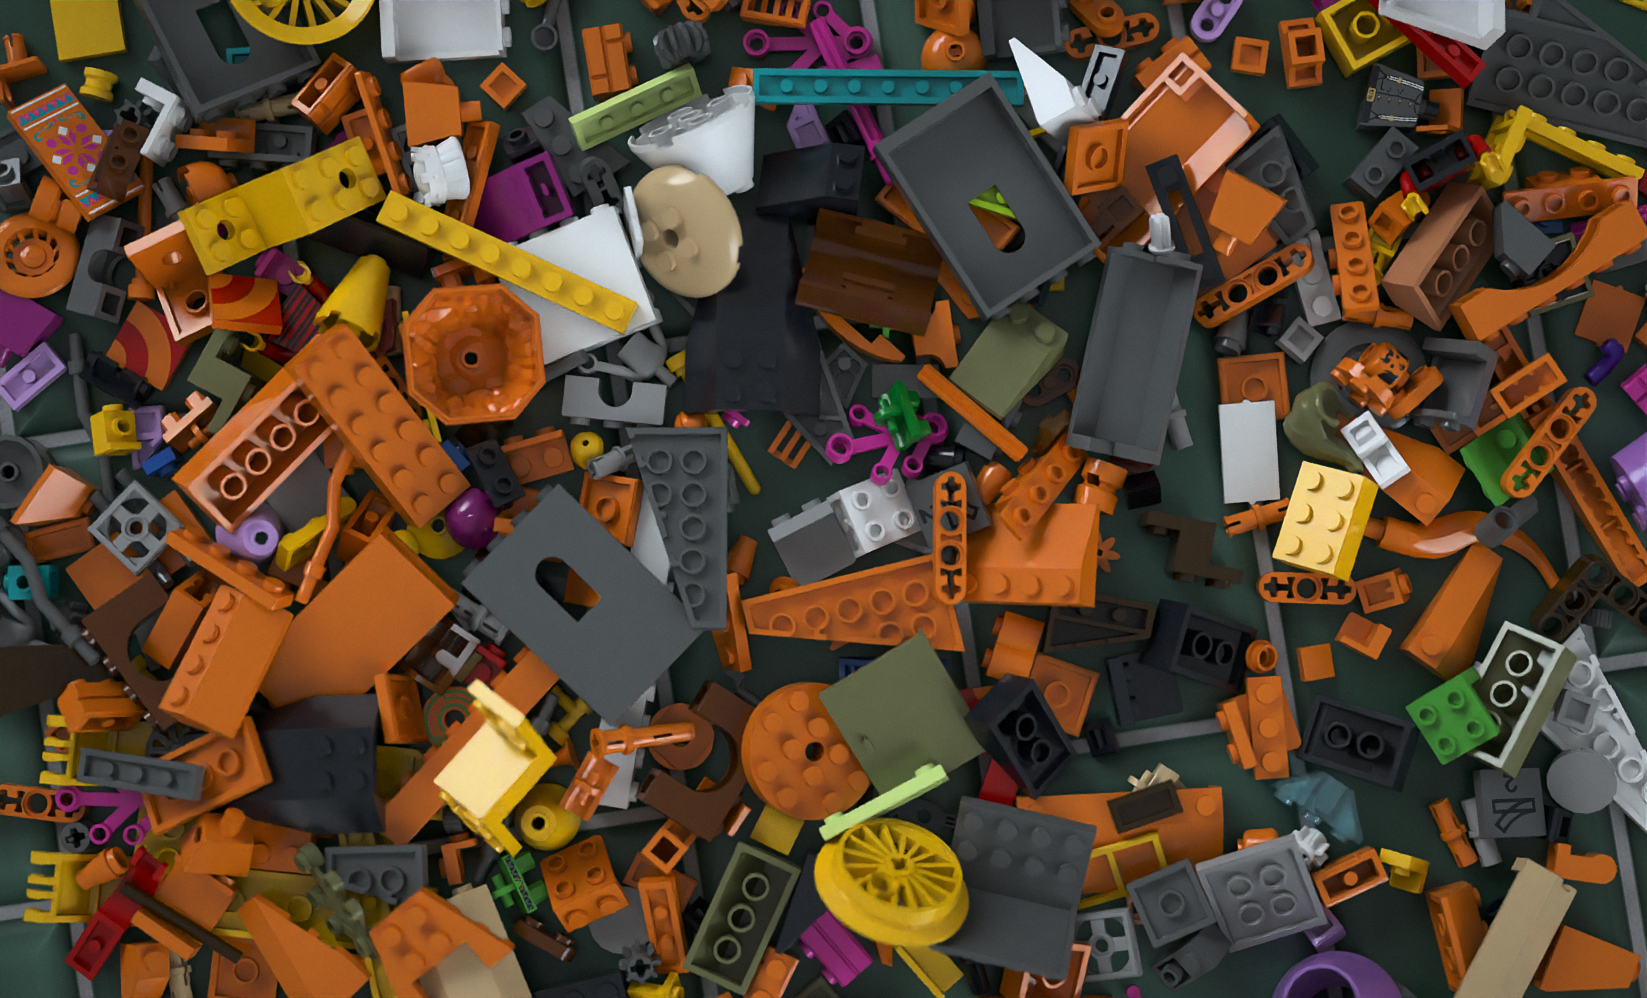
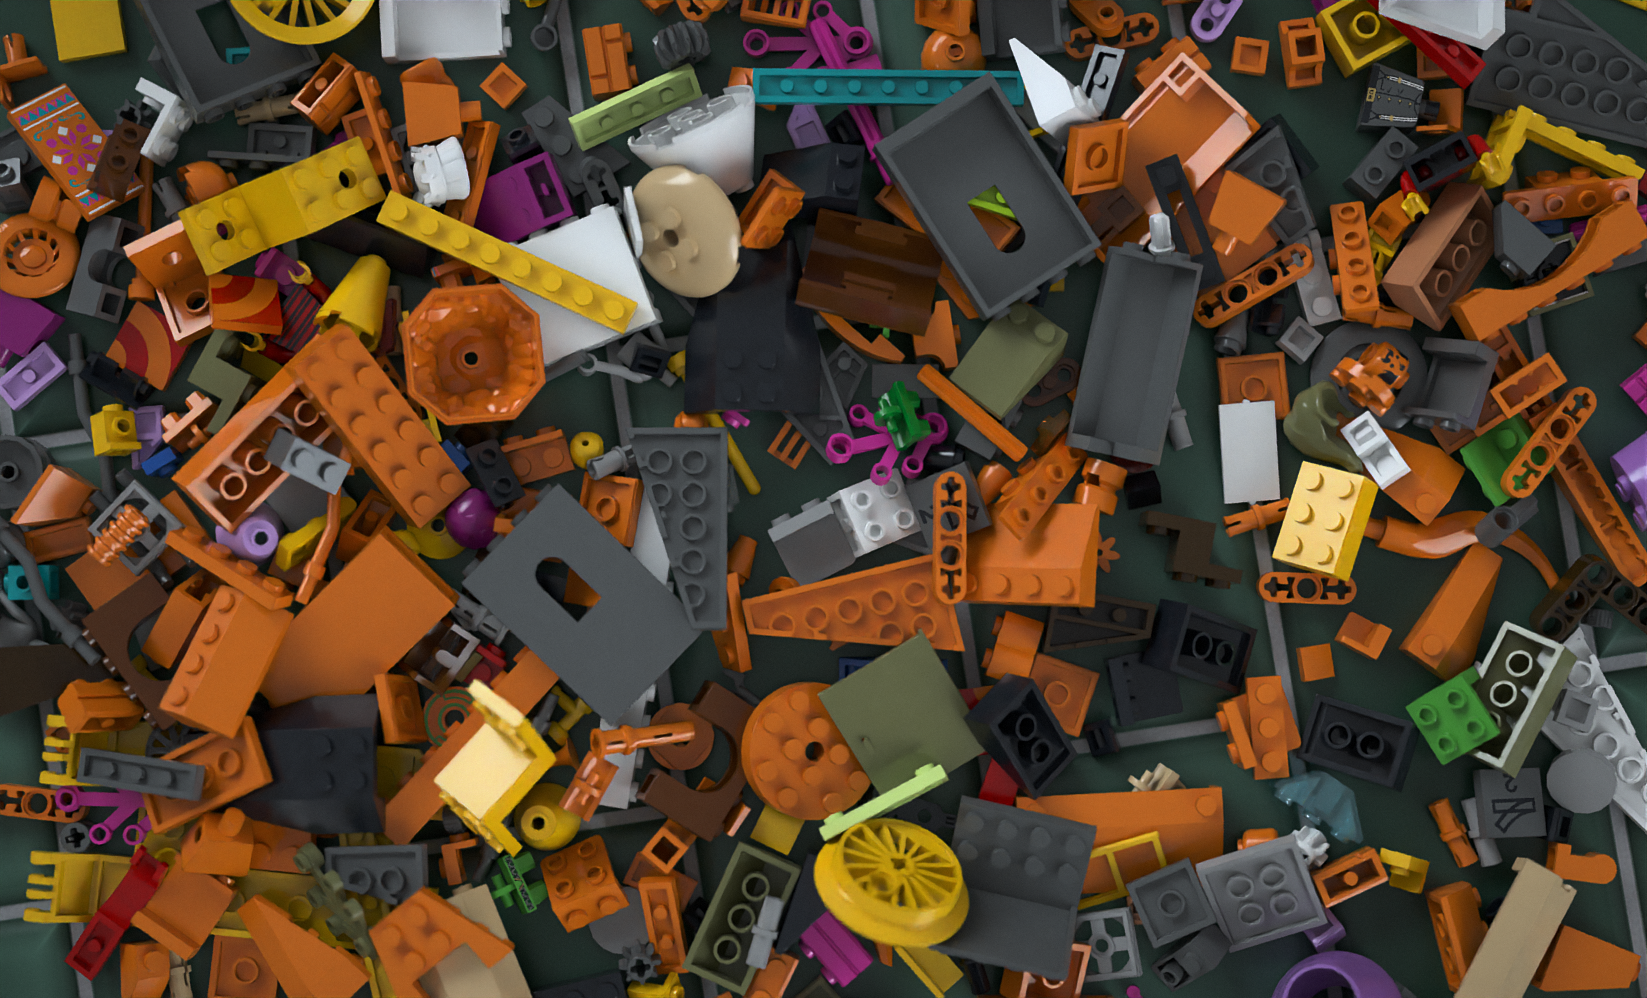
orange cone [75,846,130,890] -> none
yellow wheel [79,67,119,103] -> none
dark brown bar [119,881,244,964] -> none
orange bracket [175,117,256,153] -> none
reddish brown plate [512,914,577,963] -> none
light grey arch [562,375,669,429] -> none
dark brown tile [1106,779,1183,834] -> none
orange plate [1245,639,1278,674] -> none
orange bracket [1355,567,1412,614] -> none
orange plate [1387,365,1444,420] -> none
orange piece [1573,279,1646,354] -> none
dark purple arm [1583,338,1624,387] -> none
none -> orange piece [87,504,150,567]
none -> brick [263,428,352,495]
none -> black slope [629,342,671,379]
none -> orange bracket [738,169,806,249]
none -> light grey pin [746,895,785,969]

